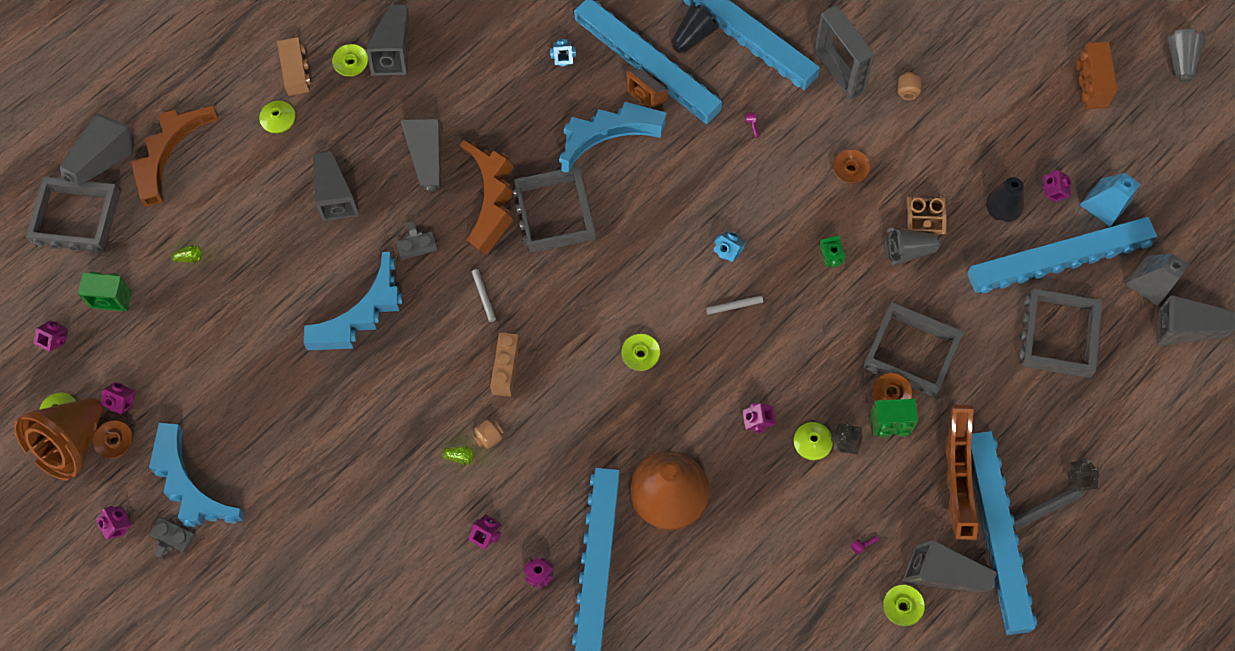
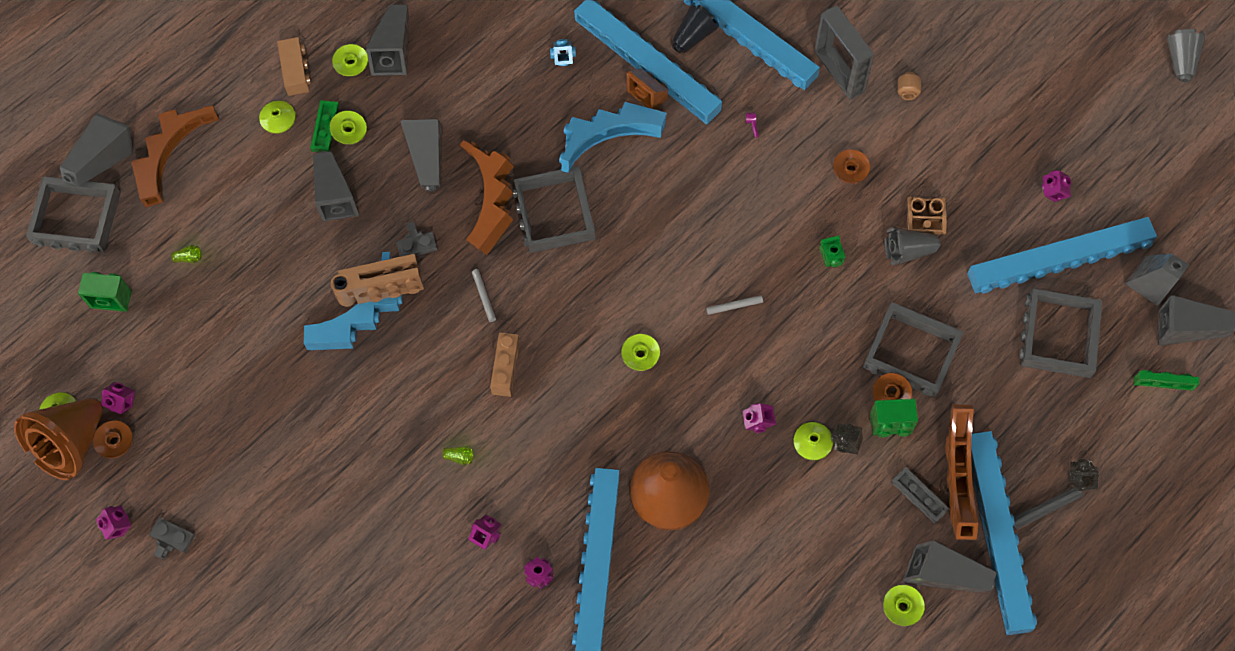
magenta brick [34,320,67,352] -> none
dark azure arch [149,423,245,527] -> none
medium nougat head [473,419,504,449] -> none
dark azure brick [713,231,746,262] -> none
magenta hand [850,536,879,554] -> none
black cone [986,177,1024,222] -> none
dark orange brick [1076,42,1118,109] -> none
dark azure slope [1080,173,1140,227] -> none
none -> green plate [310,100,339,152]
none -> lime dish [330,111,367,144]
none -> medium nougat hinge [331,254,424,307]
none -> dark grey plate [891,467,950,524]
none -> green plate [1134,370,1199,391]

